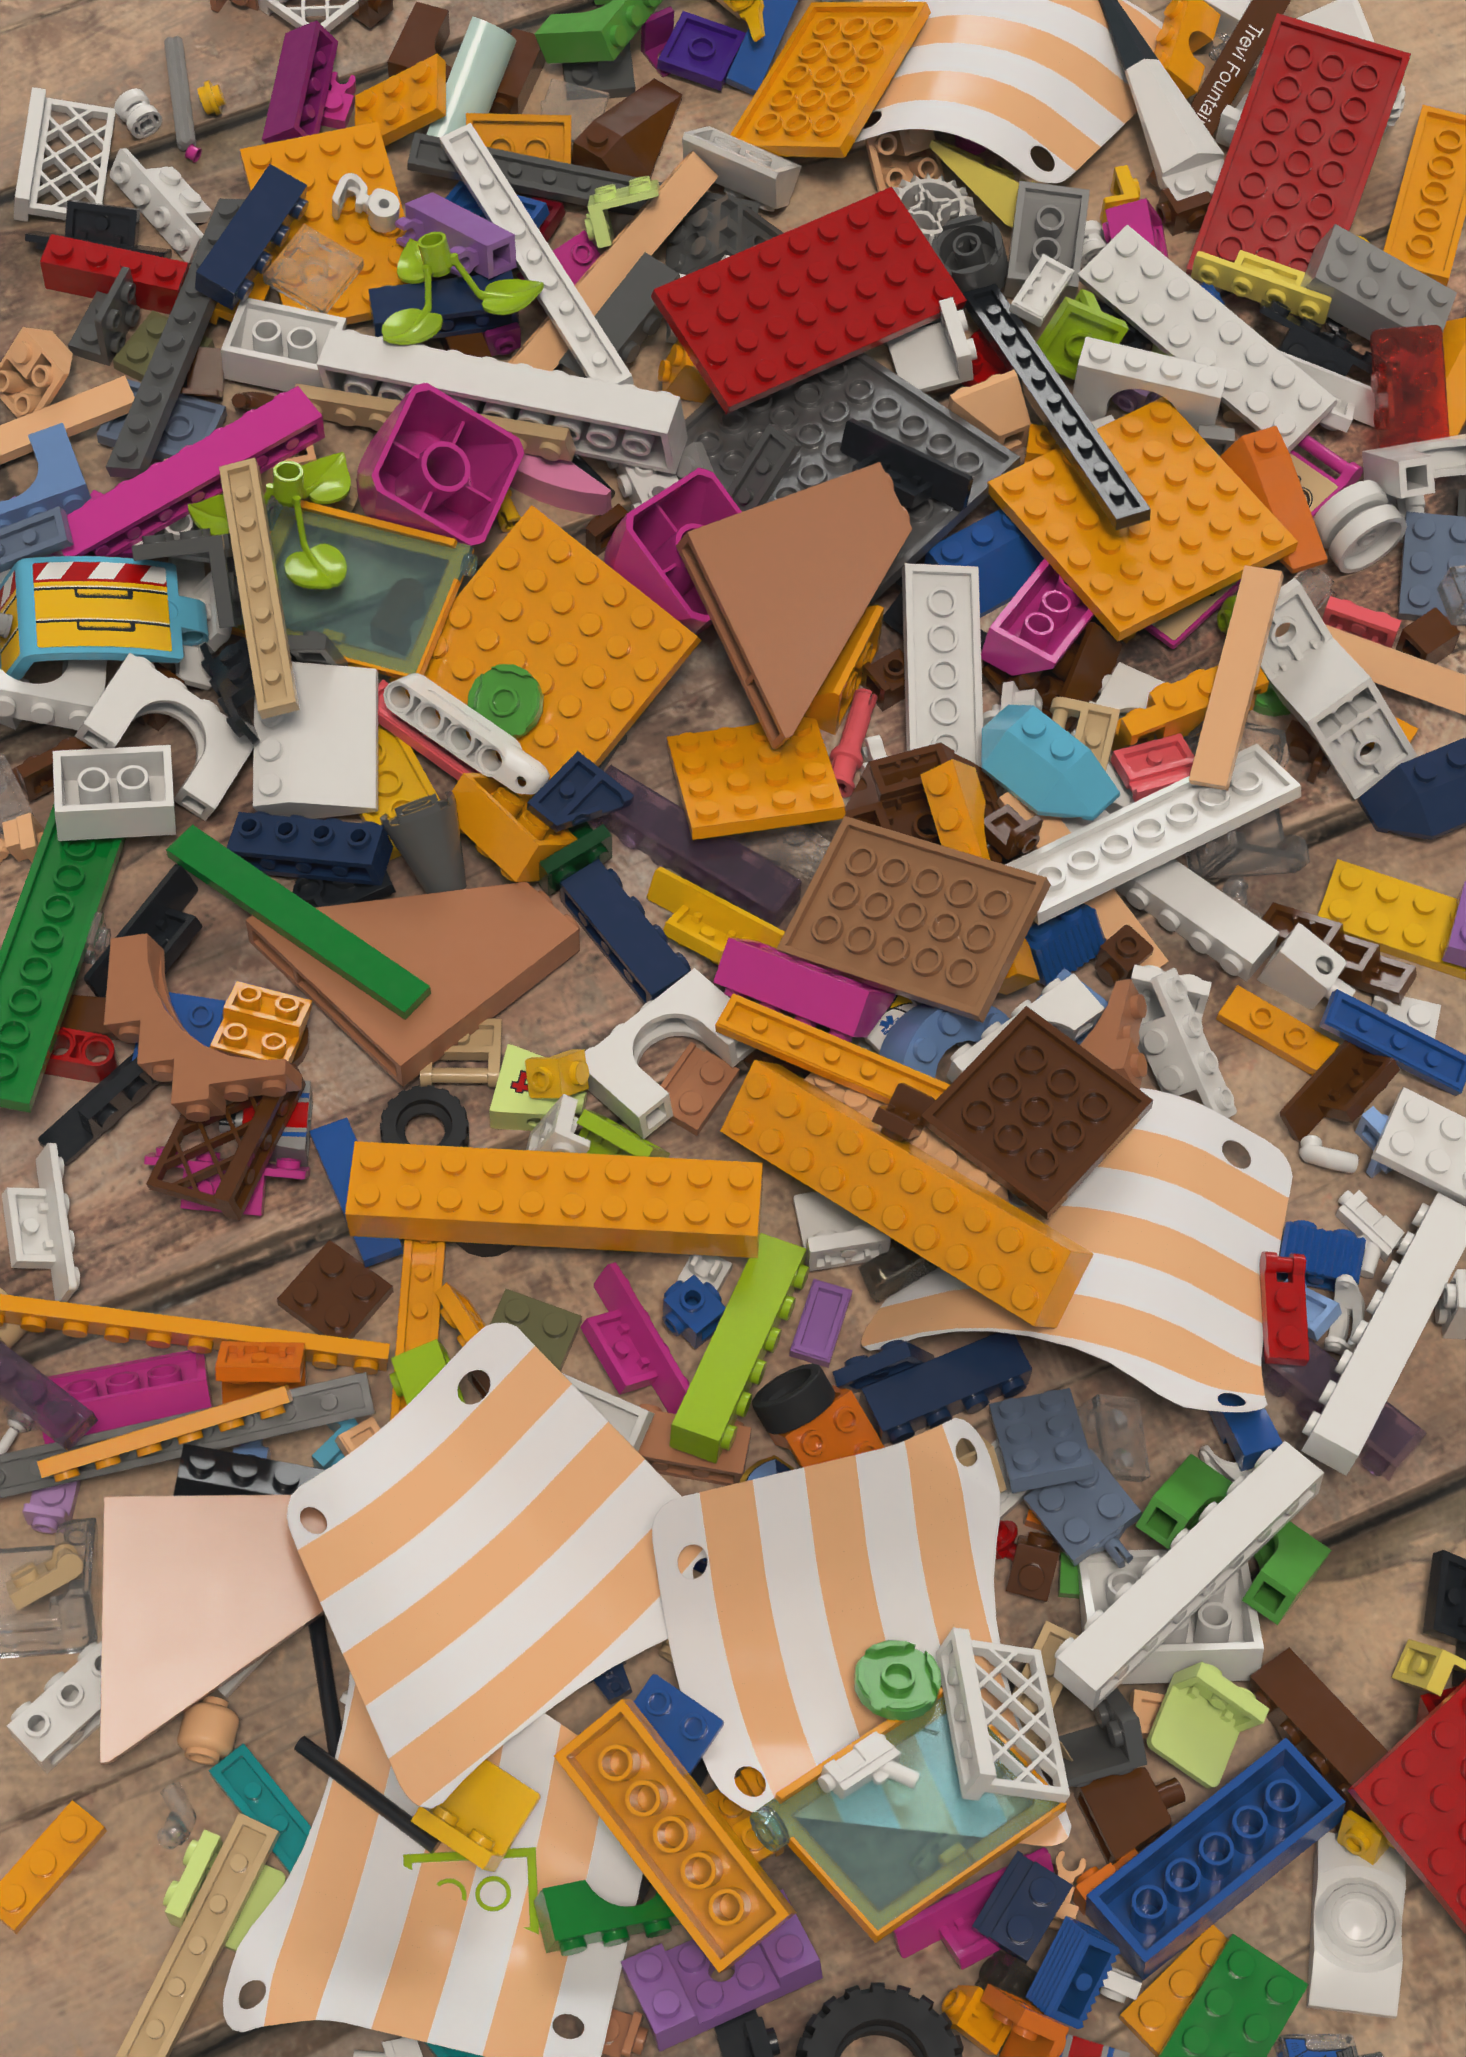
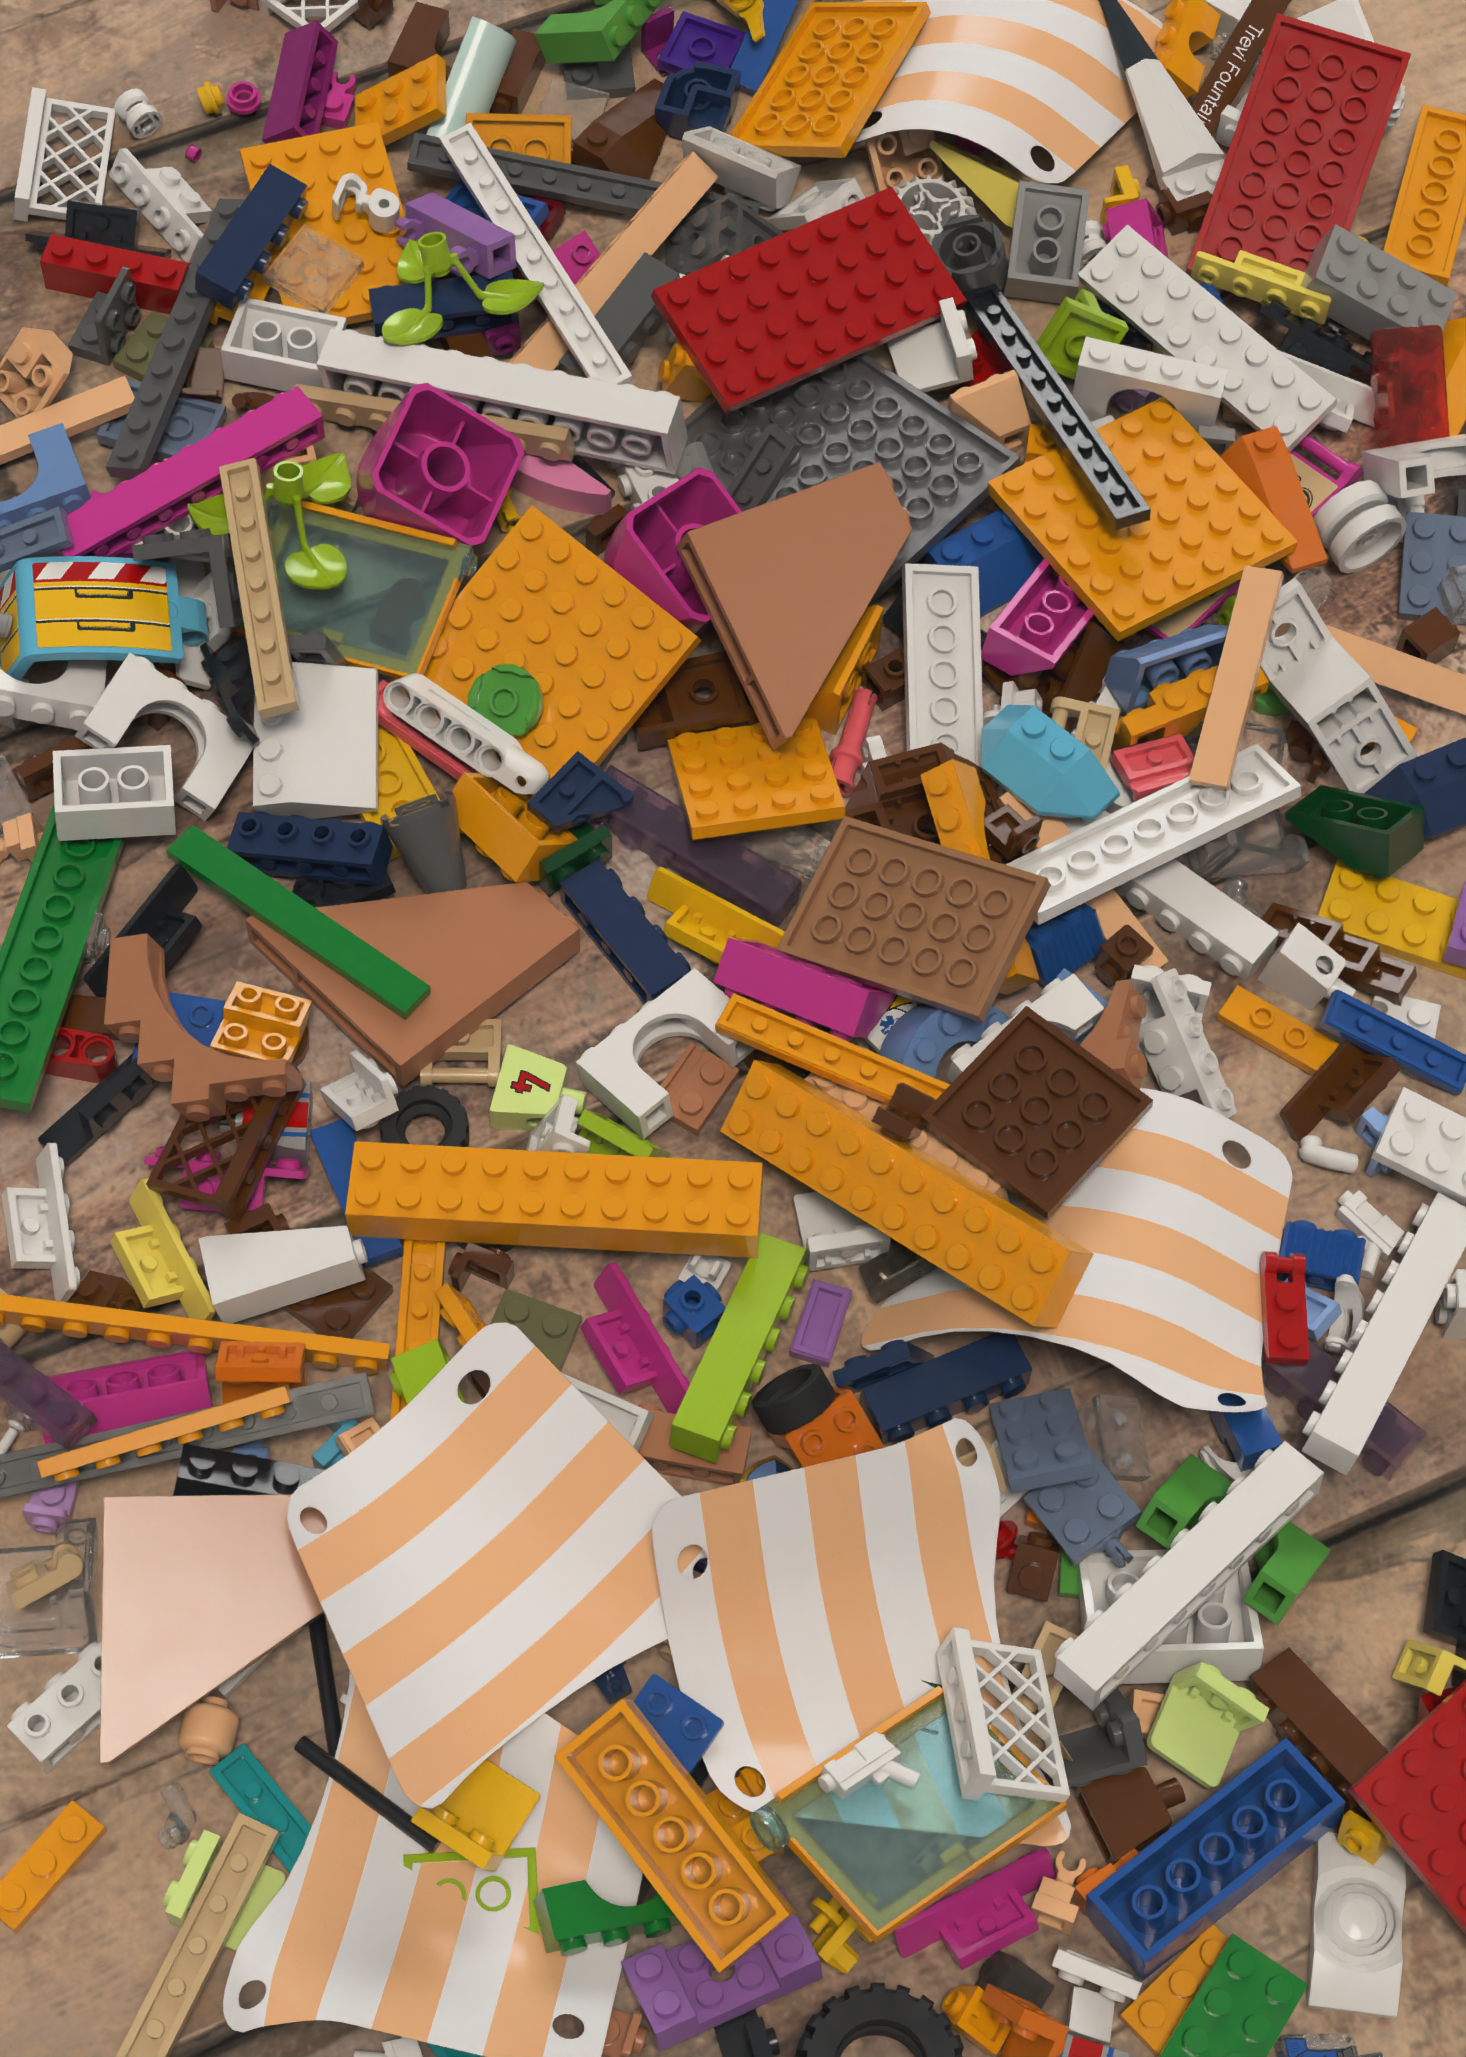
light grey axle [164,36,196,151] -> none
yellow bracket [525,1049,589,1098] -> none
yellowish green bracket [585,176,660,248] -> none
black bracket [840,418,973,511] -> none
bright green tile [854,1640,941,1721] -> none
dark blue plate [971,1850,1073,1964] -> none
white plate [1009,254,1075,327] -> none
blue brick [1026,1916,1120,2029] -> none
coral bracket [1322,596,1401,648] -> none
none -> reddish brown bracket [69,1270,142,1312]
none -> light yellow bracket [110,1178,216,1321]
none -> white slope [199,1226,368,1323]
none -> reddish brown bracket [224,1203,290,1235]
none -> dark pink plate [226,81,261,115]
none -> white bracket [320,1050,399,1131]
none -> reddish brown bracket [448,1242,515,1292]
none -> reddish brown piece [632,651,760,750]
none -> dark blue brick [655,62,741,141]
none -> white plate [768,177,865,231]
none -> yellow hips [808,1893,878,1974]
none -> white slope [1066,1986,1115,2044]
none -> medium blue slope [1104,624,1229,713]
none -> dark green slope [1285,785,1425,878]

